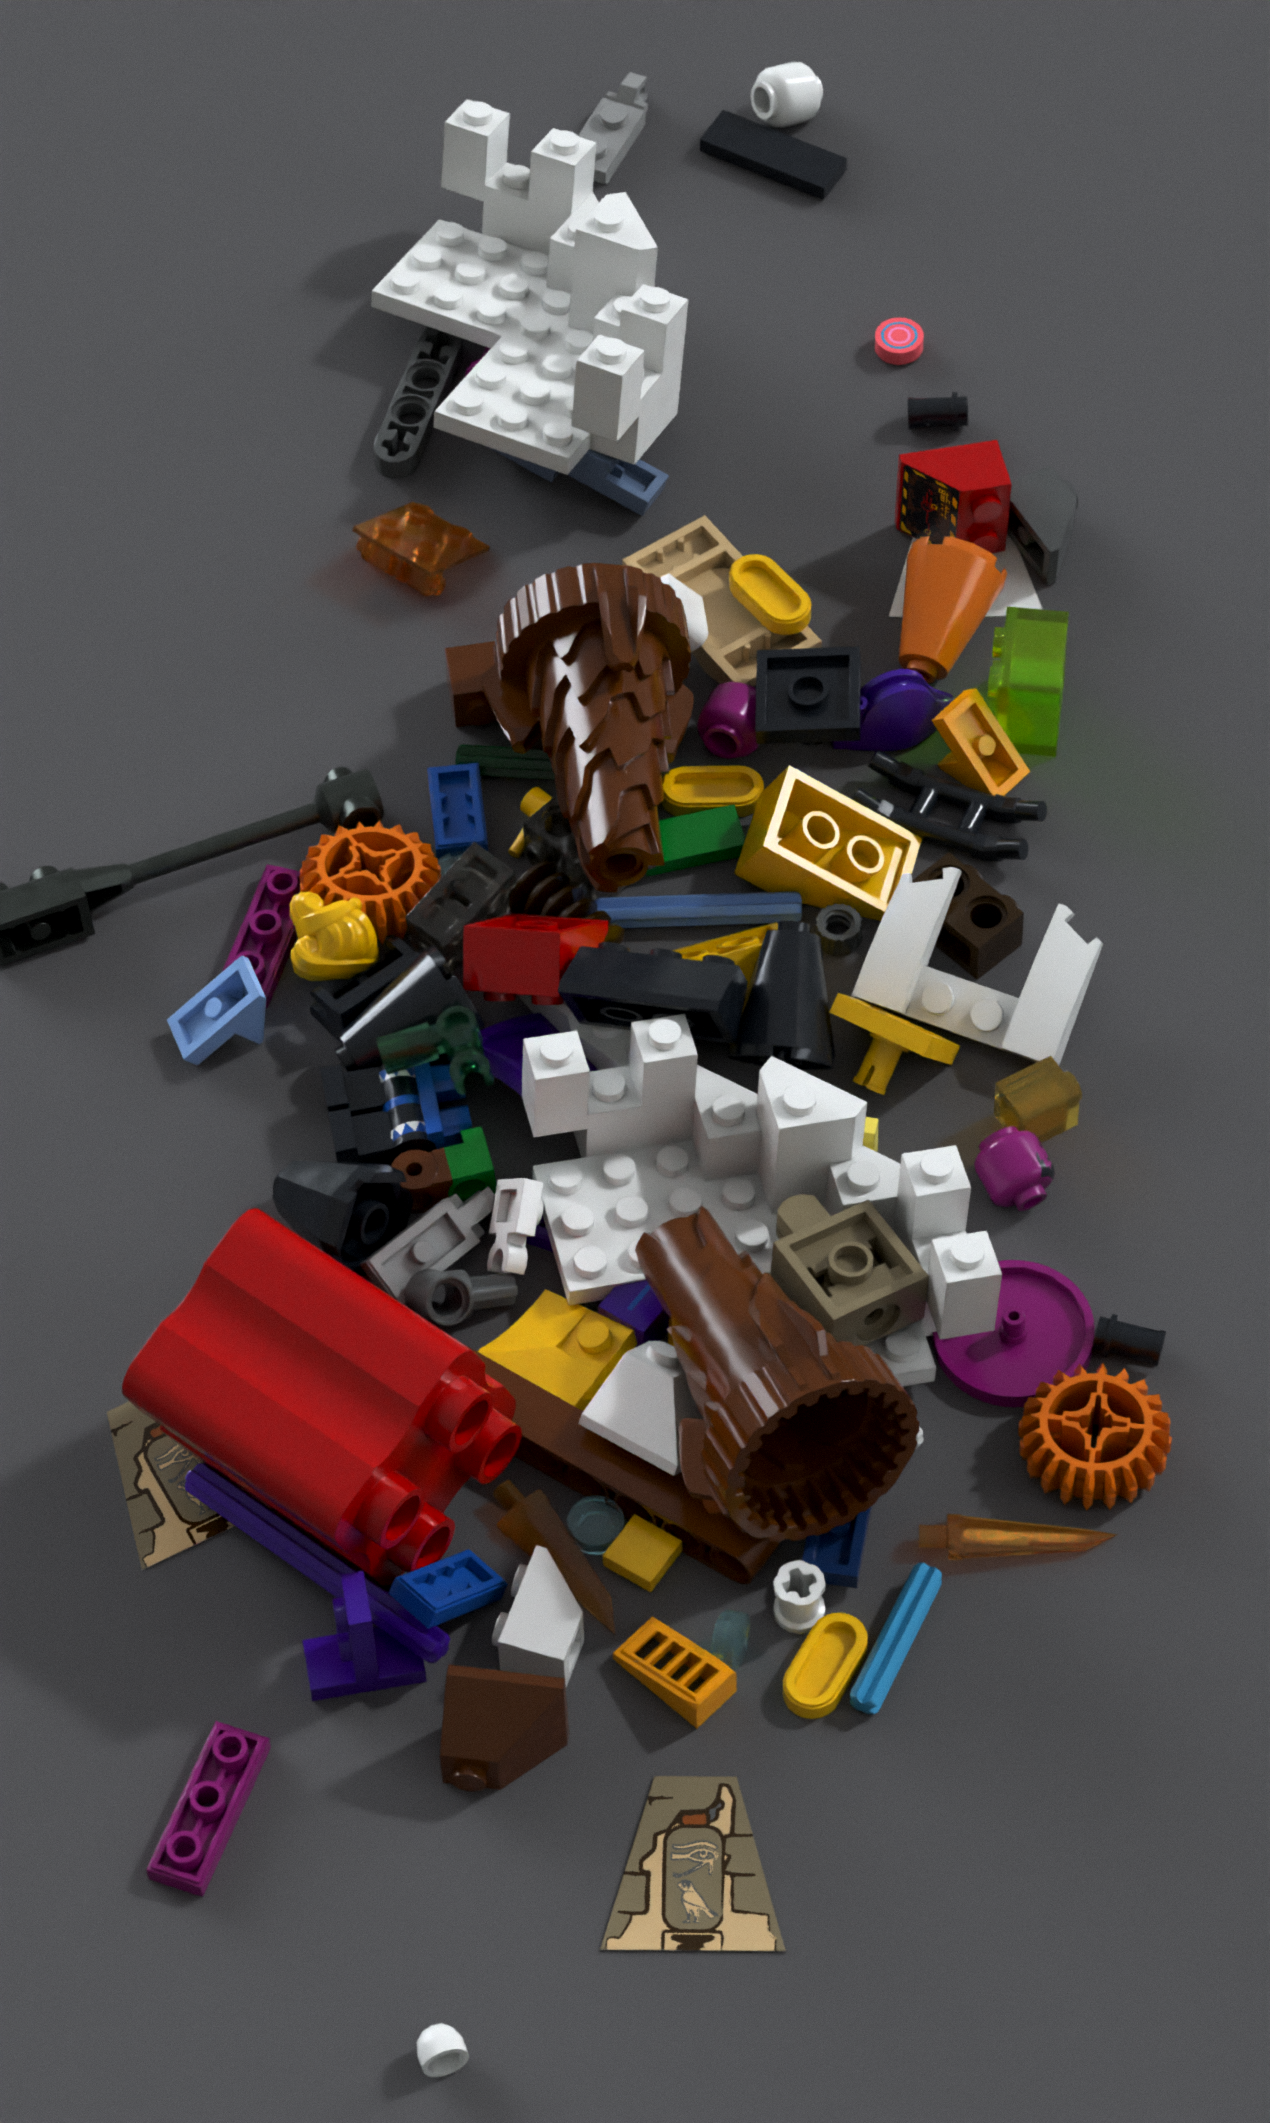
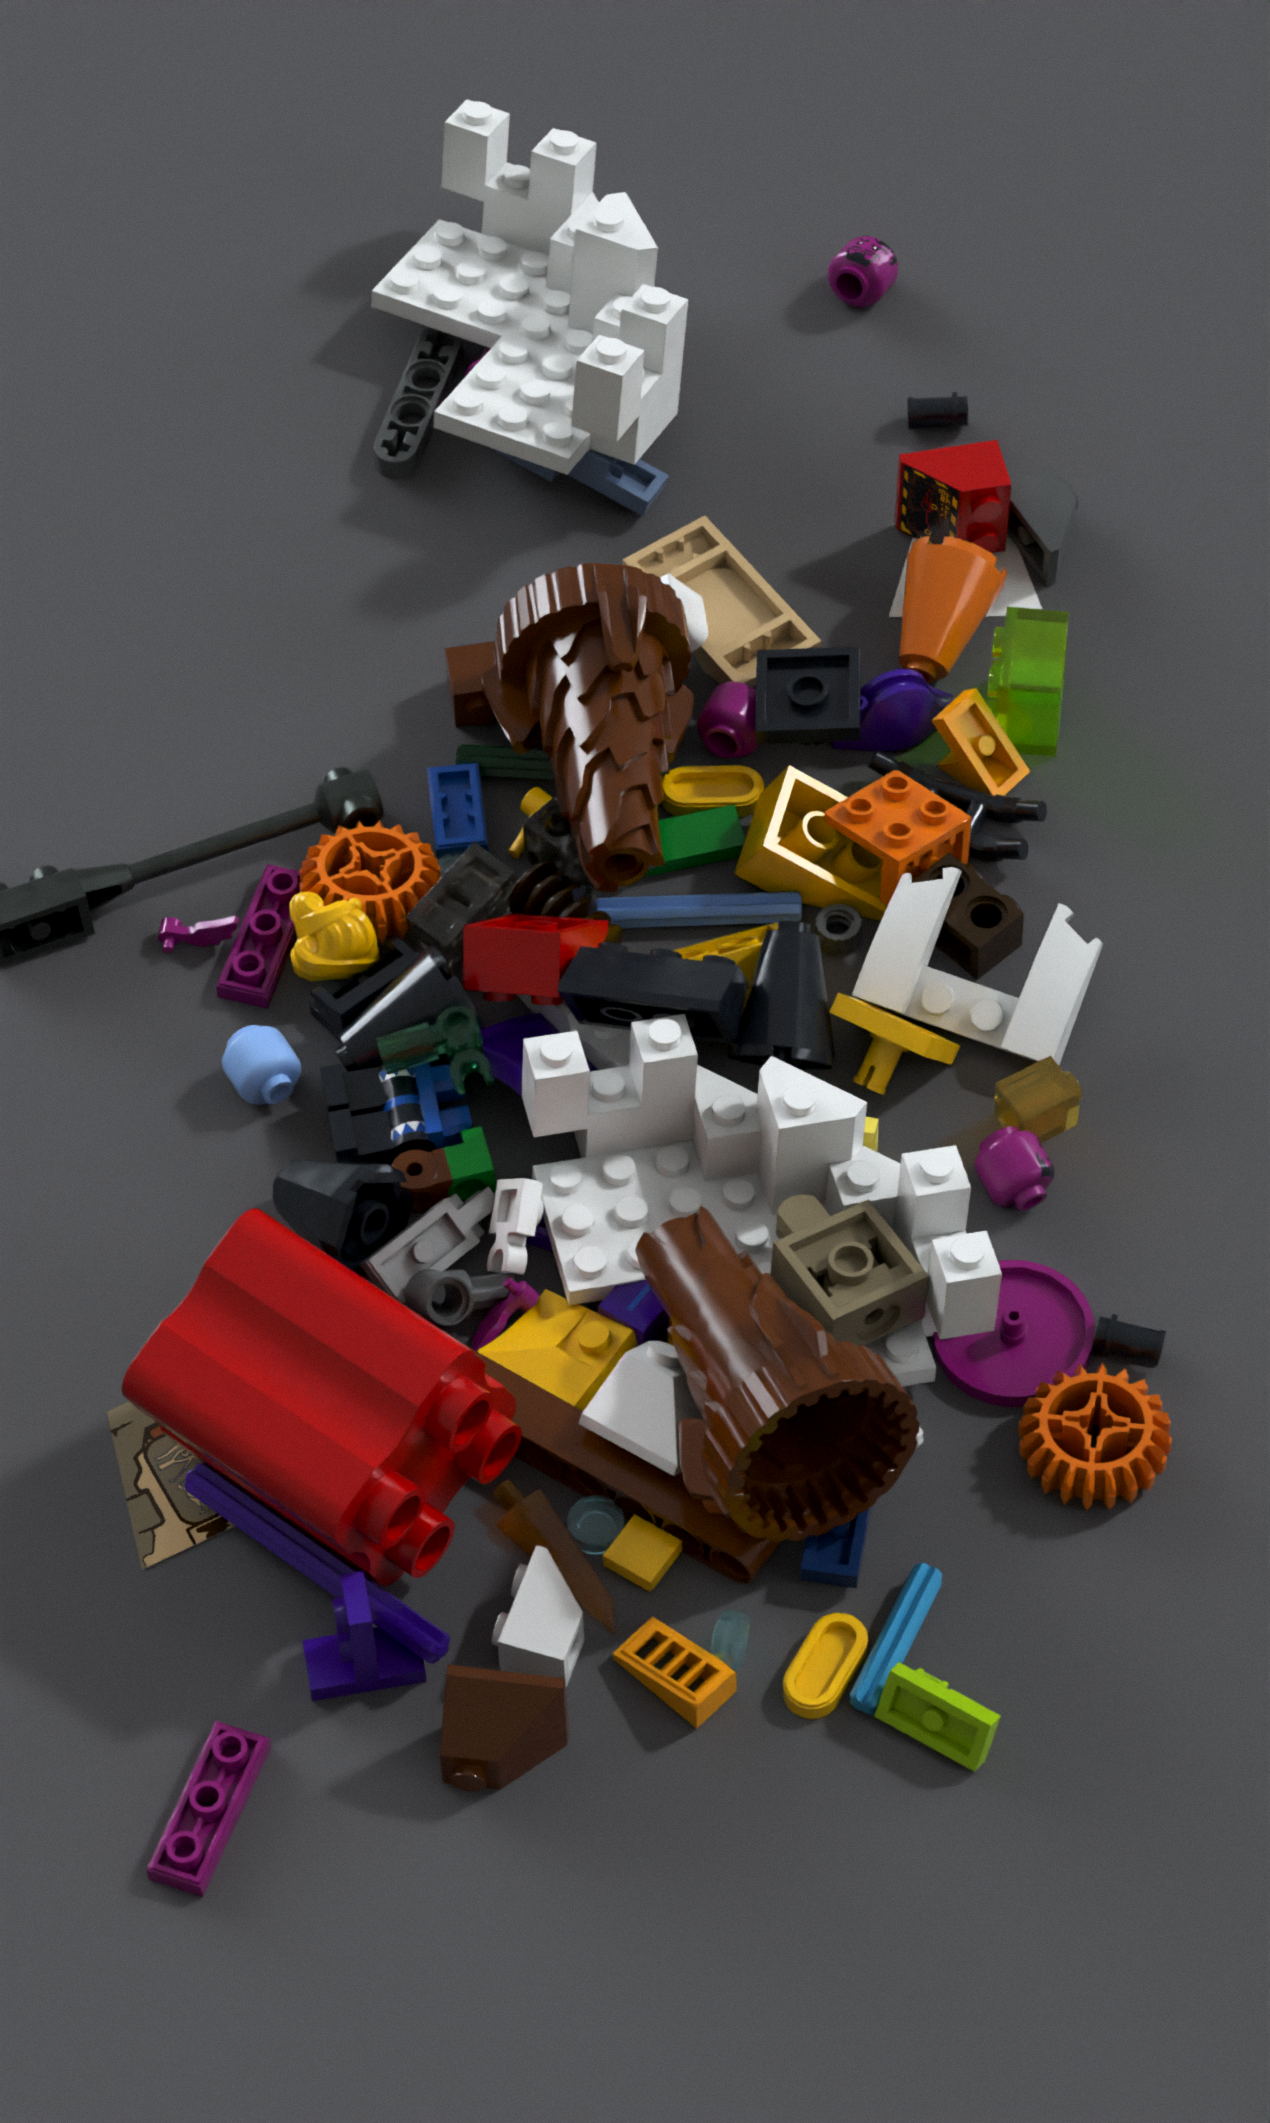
light blue slope [167,955,266,1066] -> none
clear orange hinge [352,502,490,597] -> none
blue plate [388,1549,508,1629] -> none
white hinge [417,2023,469,2077] -> none
light grey hinge [578,72,648,185] -> none
sticker [600,1776,786,1951] -> none
black tile [700,110,847,200] -> none
yellow tile [729,554,811,635] -> none
white head [751,62,823,128] -> none
white bush [773,1560,826,1634] -> none
coral tile [875,317,924,365] -> none
clear orange bar [918,1514,1118,1560] -> none
none -> magenta piece [158,916,239,953]
none -> light blue head [222,1025,301,1105]
none -> magenta piece [471,1277,539,1351]
none -> orange bracket [824,770,972,906]
none -> magenta head [827,235,899,308]
none -> lime hinge [874,1662,1001,1772]

